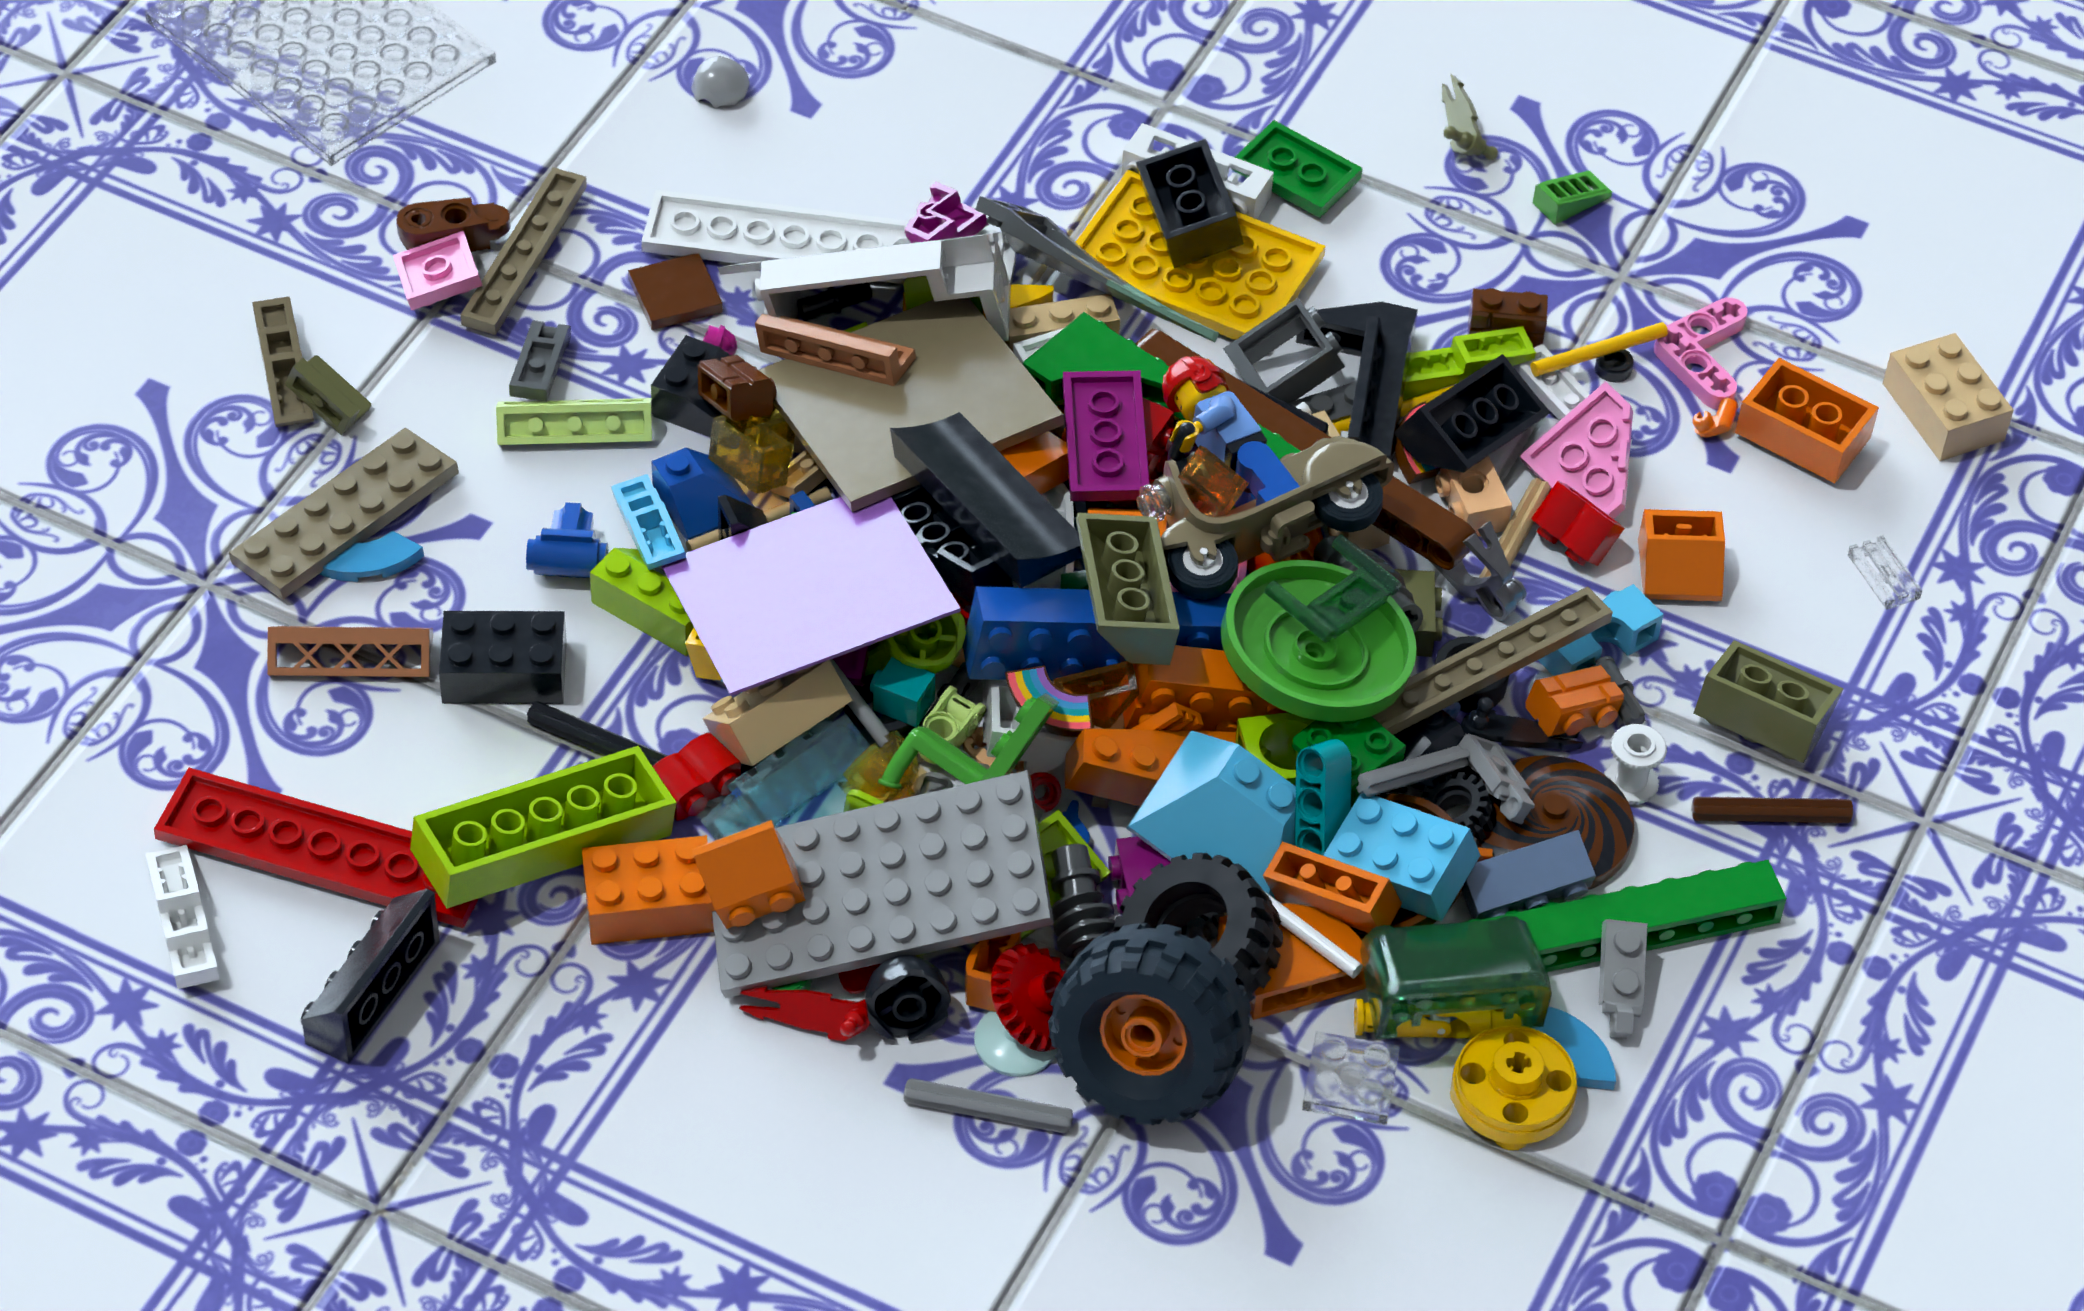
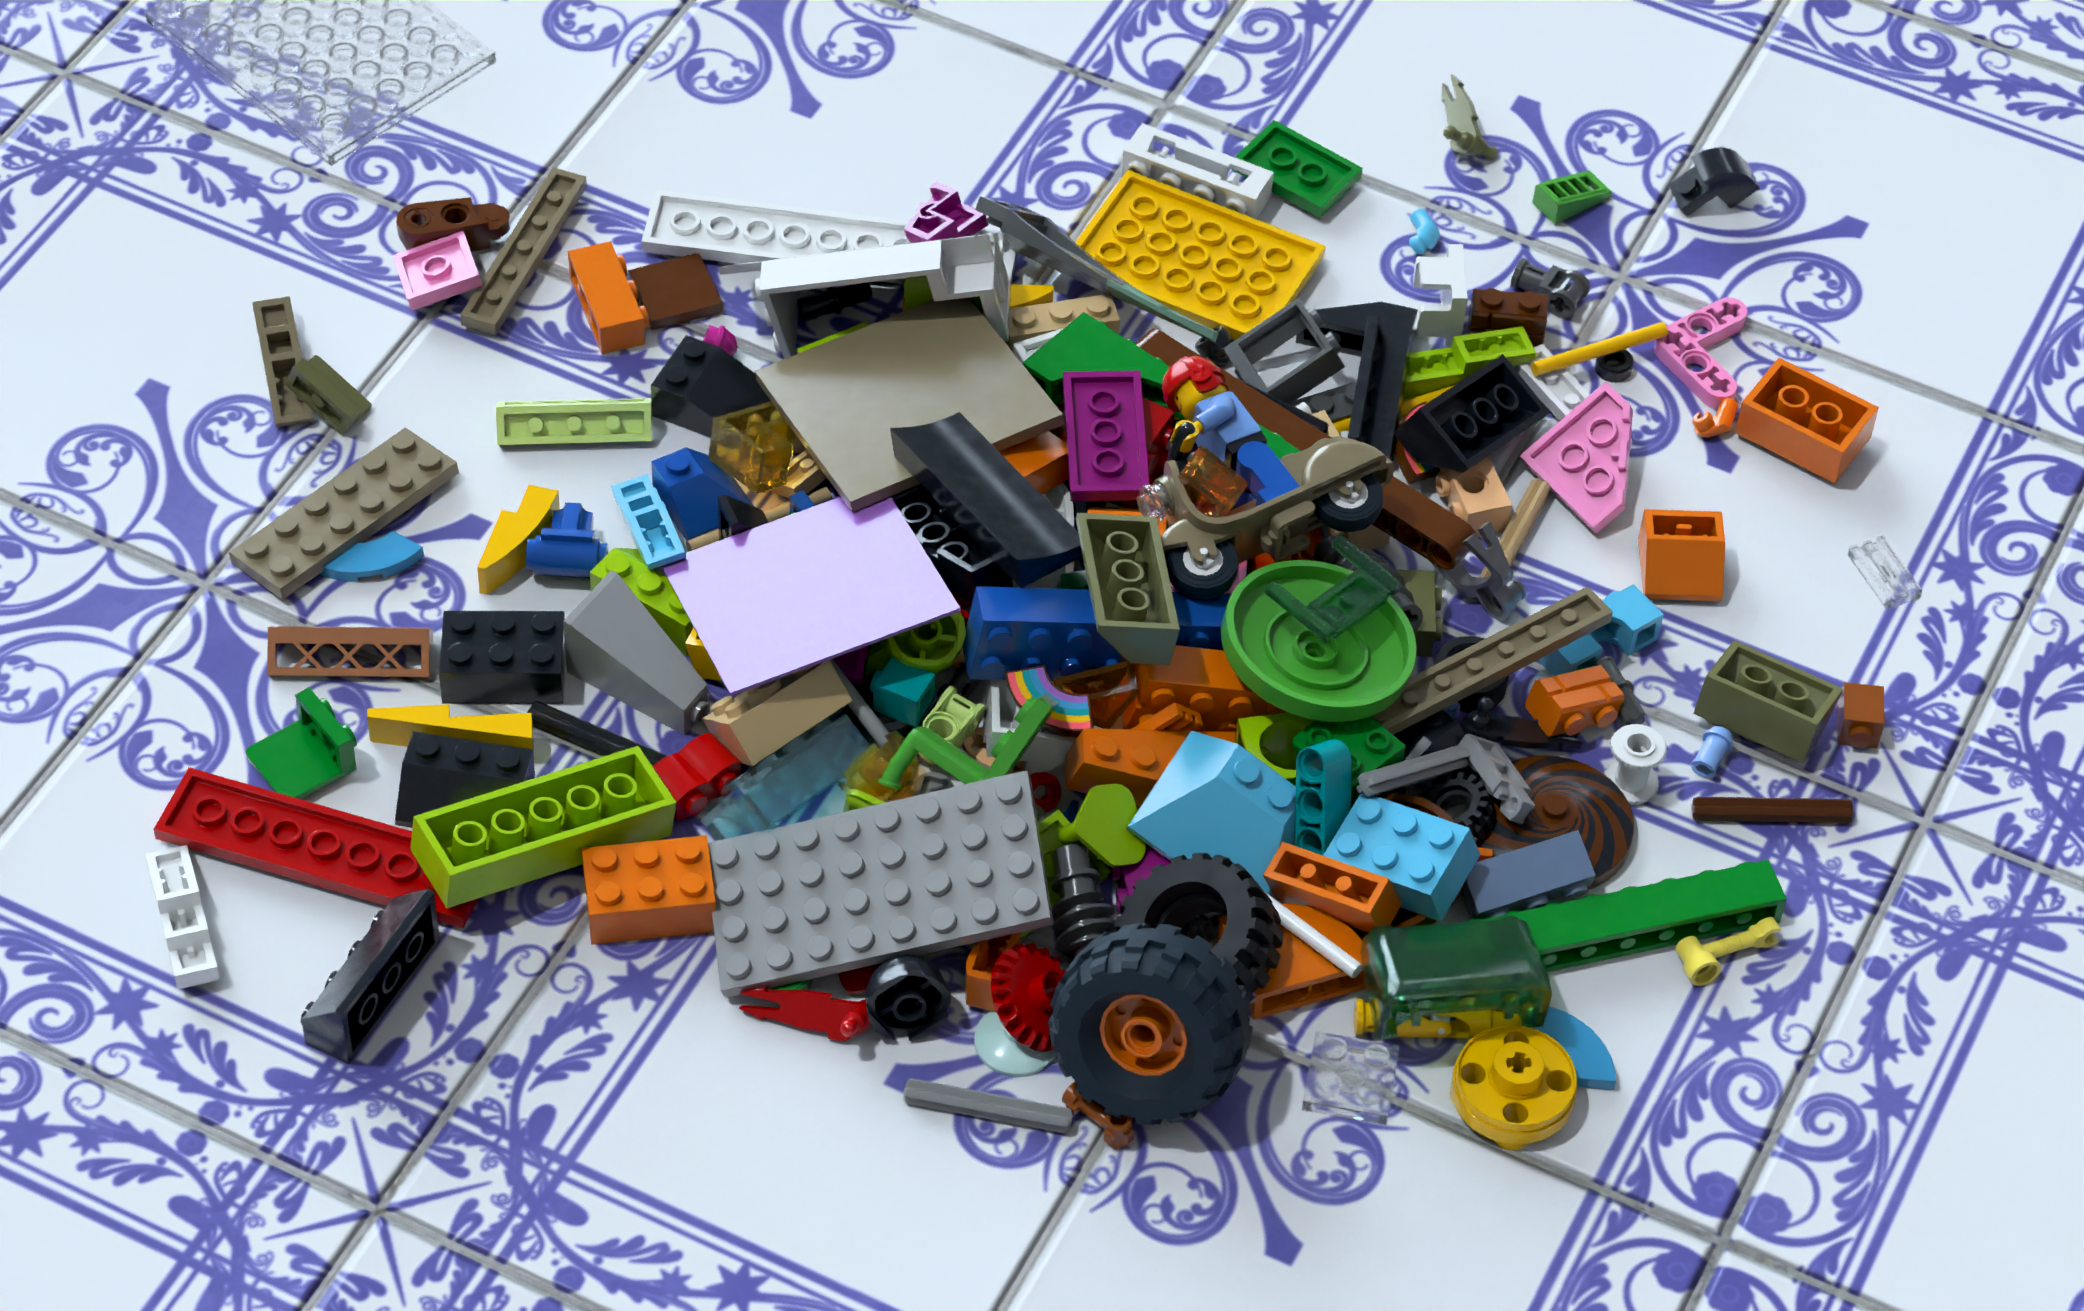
dark grey plate [509,320,571,401] -> none
light grey hair [691,56,749,108] -> none
orange slope [692,820,806,929] -> none
reddish brown brick [698,355,777,422] -> none
nougat fence [755,314,916,386] -> none
black brick [1136,138,1244,268] -> none
red brick [1531,481,1625,566] -> none
light grey hinge [1598,919,1647,1039] -> none
tan brick [1882,333,2014,461] -> none
none -> green bracket [246,687,357,799]
none -> yellow slope [367,704,534,755]
none -> black slope [395,731,535,828]
none -> yellow slope [477,485,560,595]
none -> light grey slope [563,570,710,736]
none -> orange brick [568,241,649,355]
none -> lime piece [1058,783,1146,867]
none -> dark orange bar [1062,1082,1134,1149]
none -> black tile [1195,325,1233,366]
none -> medium azure arm [1409,209,1440,255]
none -> white panel [1413,244,1468,348]
none -> dark grey connector [1510,258,1591,318]
none -> black brick [1668,147,1760,216]
none -> light yellow brick [1675,917,1781,986]
none -> light blue pin [1691,726,1734,779]
none -> dark orange brick [1837,682,1885,748]

